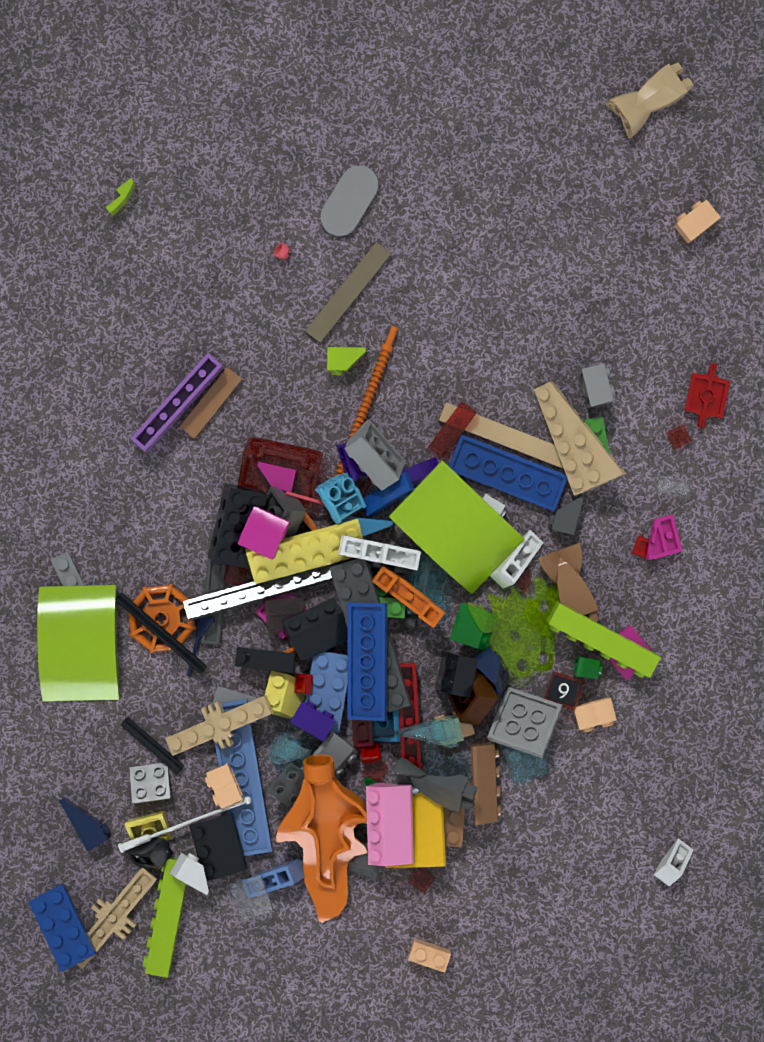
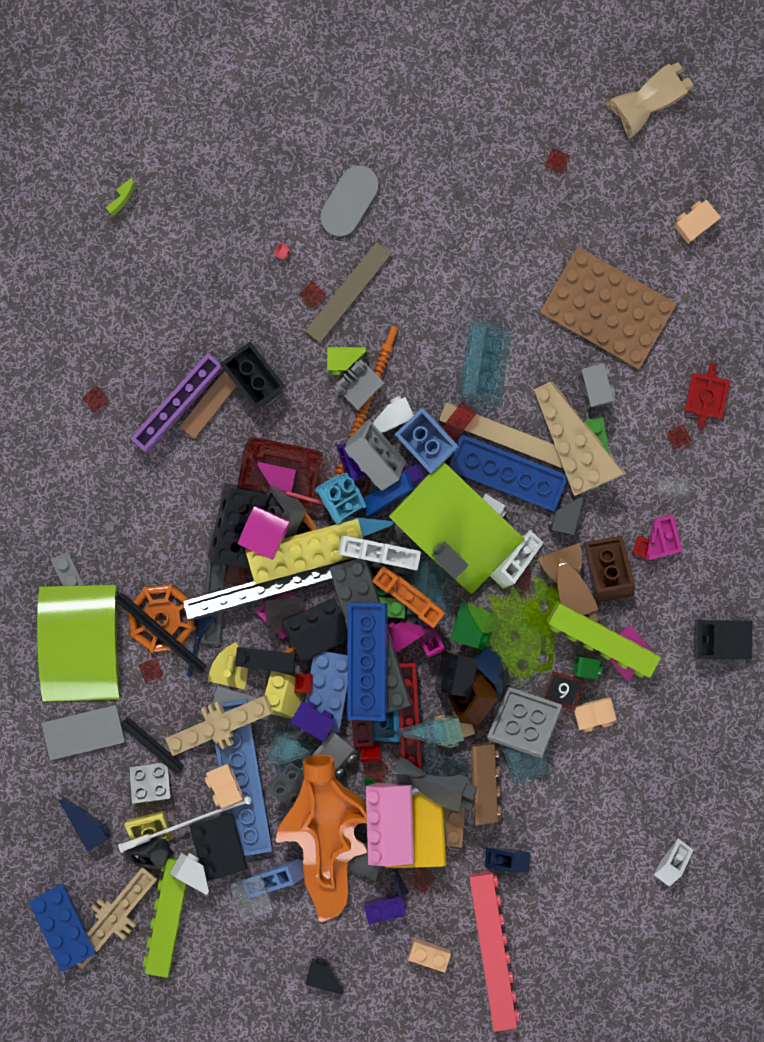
none -> light grey tile [41,705,126,760]
none -> clear red tile [82,386,109,413]
none -> clear red tile [139,658,164,683]
none -> light yellow shield [208,642,248,690]
none -> black slope [220,341,286,410]
none -> clear red tile [299,281,326,308]
none -> black slope [305,957,344,995]
none -> light grey hinge [334,358,384,410]
none -> dark purple brick [364,894,406,925]
none -> white slope [373,396,414,434]
none -> dark pink slope [388,621,428,653]
none -> dark blue piece [392,868,409,896]
none -> medium blue slope [395,408,459,474]
none -> dark pink slope [418,624,446,658]
none -> dark grey slope [432,541,469,580]
none -> clear light blue slope [458,322,512,405]
none -> coral brick [469,871,520,1032]
none -> dark blue slope [485,848,530,873]
none -> medium nougat plate [539,247,677,370]
none -> clear red tile [544,148,570,174]
none -> reddish brown slope [584,536,635,603]
none -> black slope [694,619,753,659]

